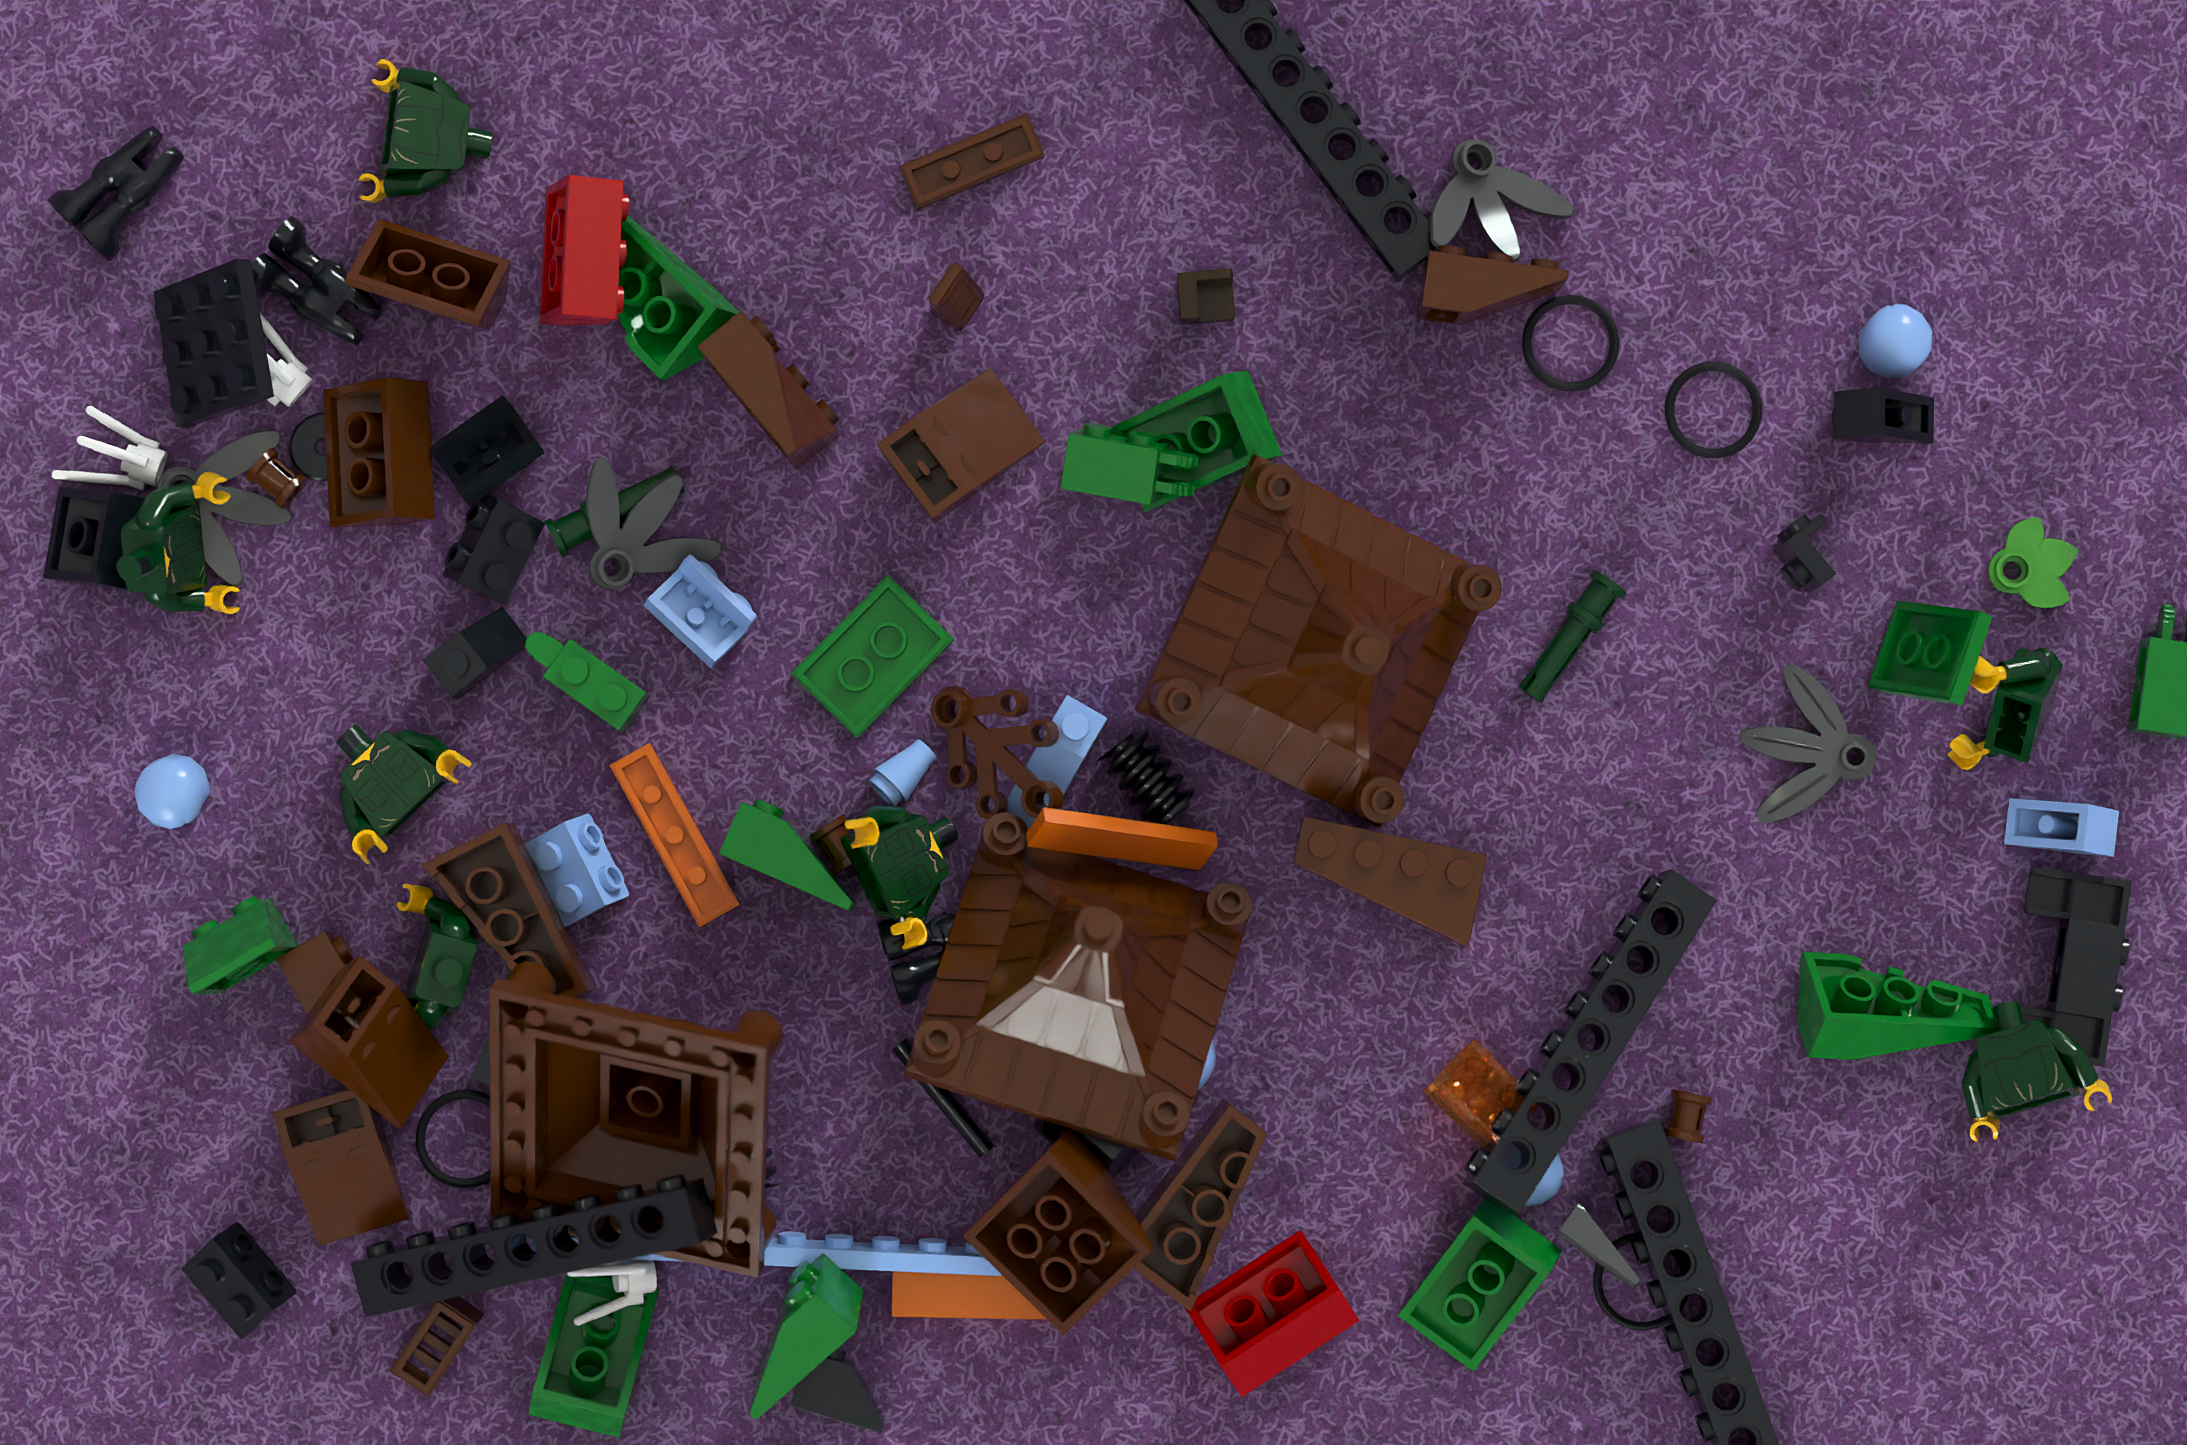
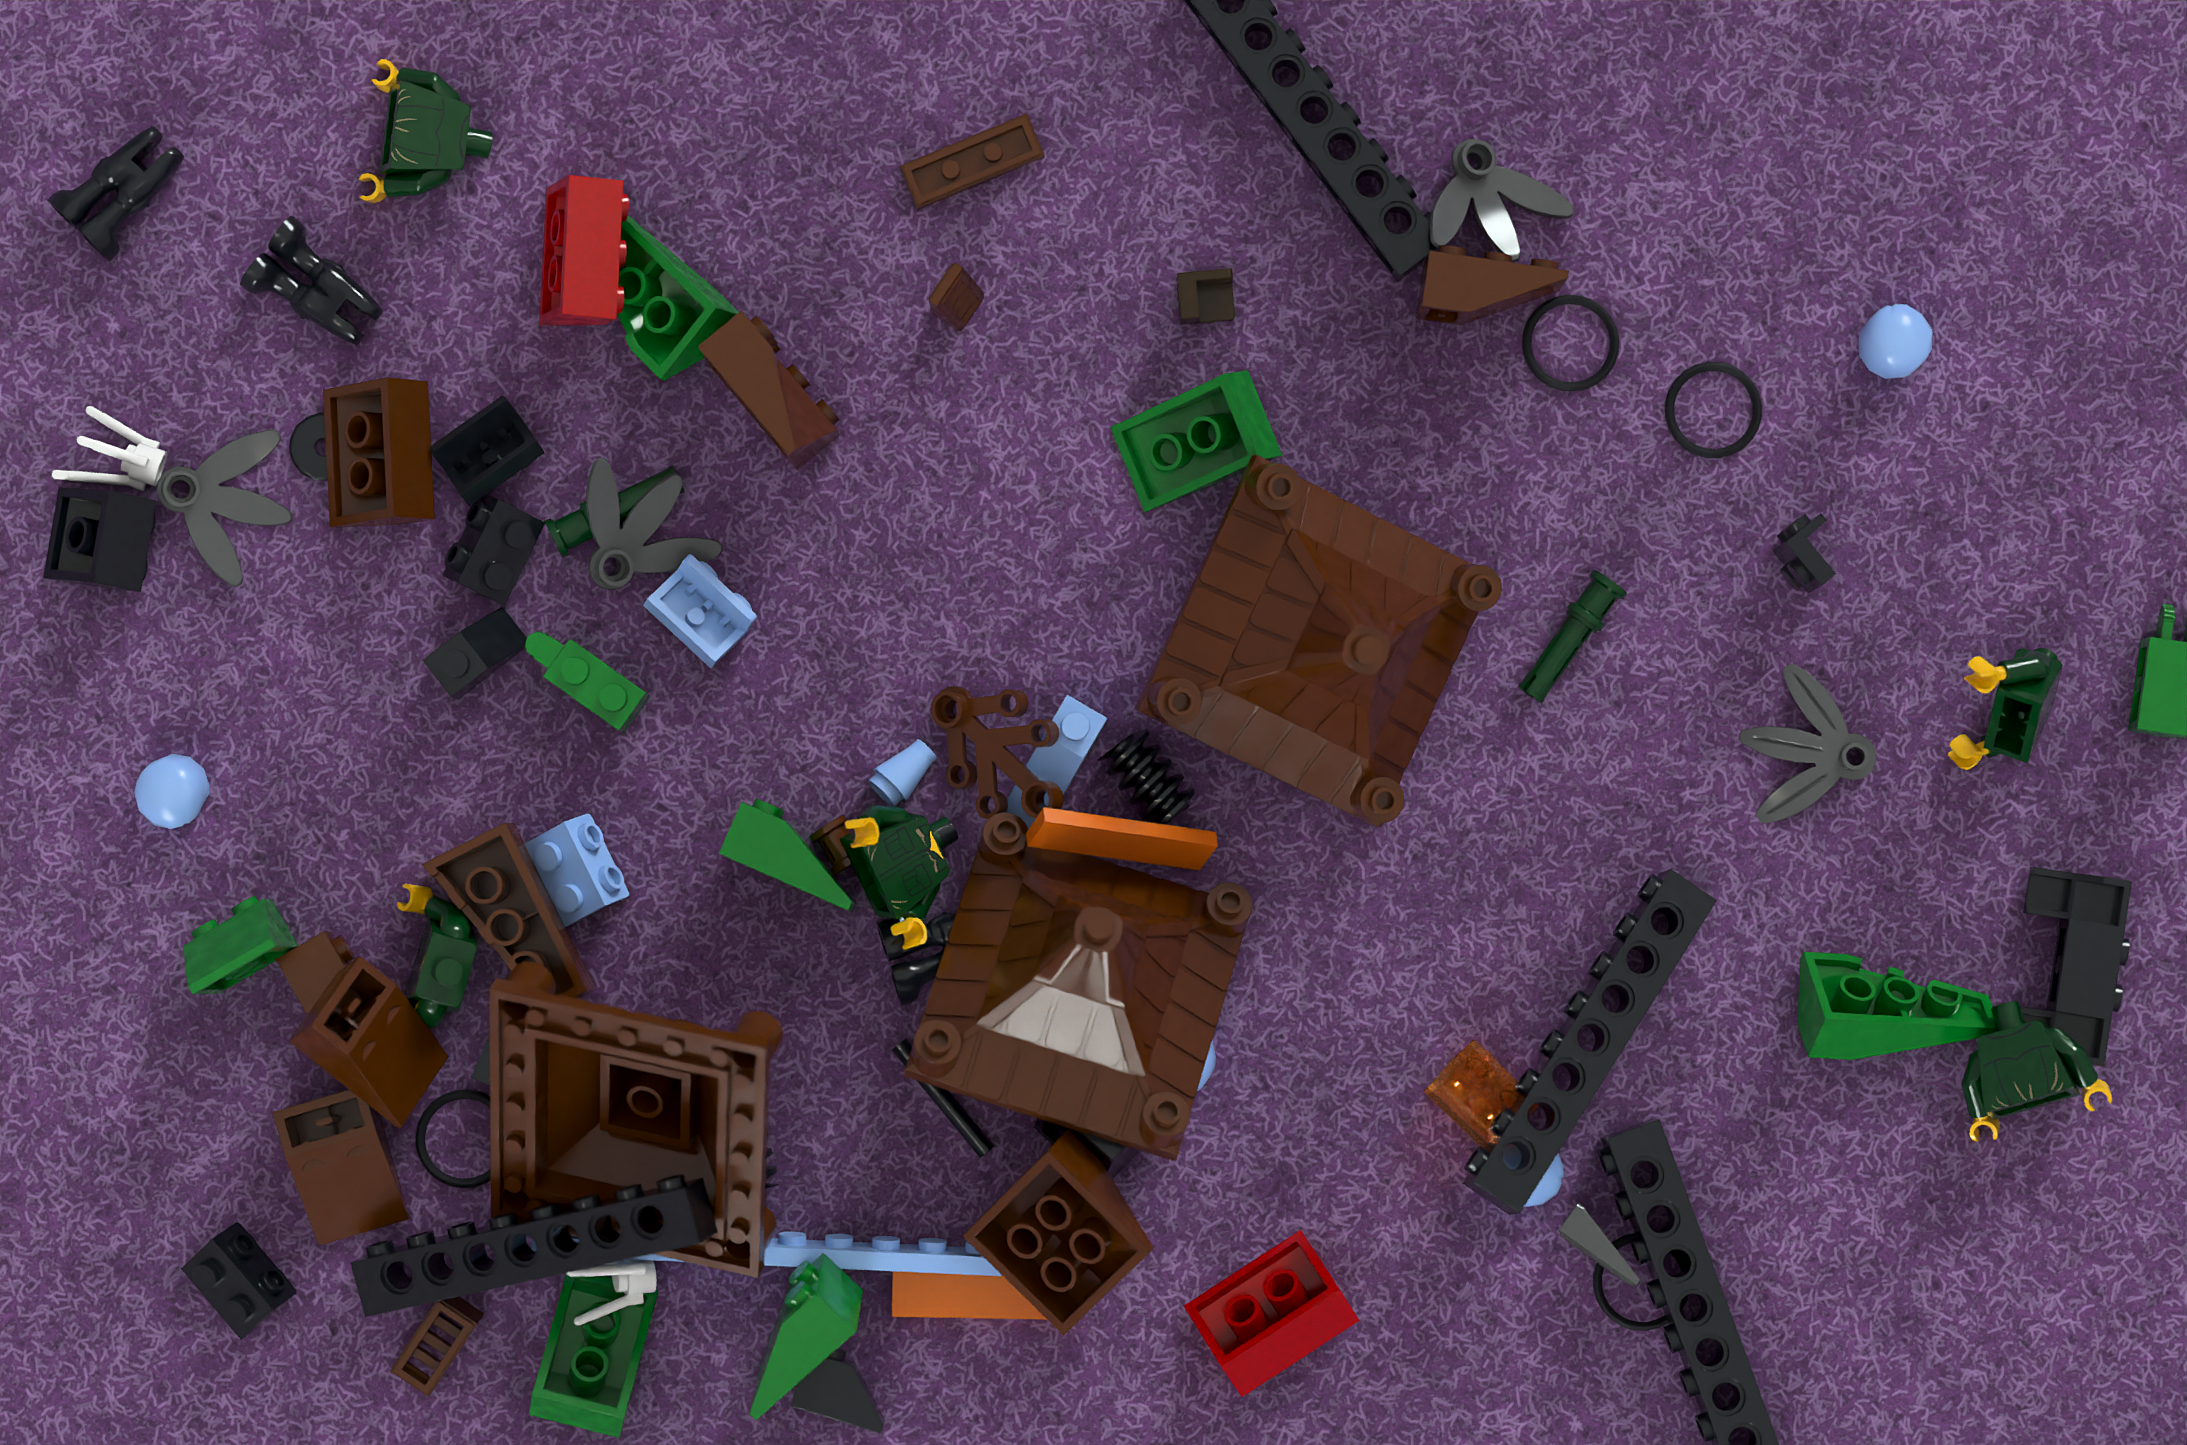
dark green torso [117,472,240,614] -> none
black plate [154,259,274,427] -> none
reddish brown bush [245,448,308,509] -> none
white plant [260,312,313,407] -> none
dark green torso [336,724,472,864] -> none
reddish brown slope [345,219,511,330] -> none
orange tile [609,743,740,928] -> none
green tile [791,575,954,739] -> none
reddish brown slope [877,368,1046,524] -> none
green hinge [1061,423,1199,505] -> none
reddish brown wedge [1133,1099,1267,1311] -> none
reddish brown wedge [1292,817,1487,947] -> none
green slope [1398,1198,1562,1371] -> none
reddish brown bush [1664,1089,1713,1144] -> none
black slope [1832,388,1934,444] -> none
green tile [1868,601,1993,706] -> none
bright green plate [1988,517,2078,608] -> none
light blue slope [2004,798,2119,857] -> none

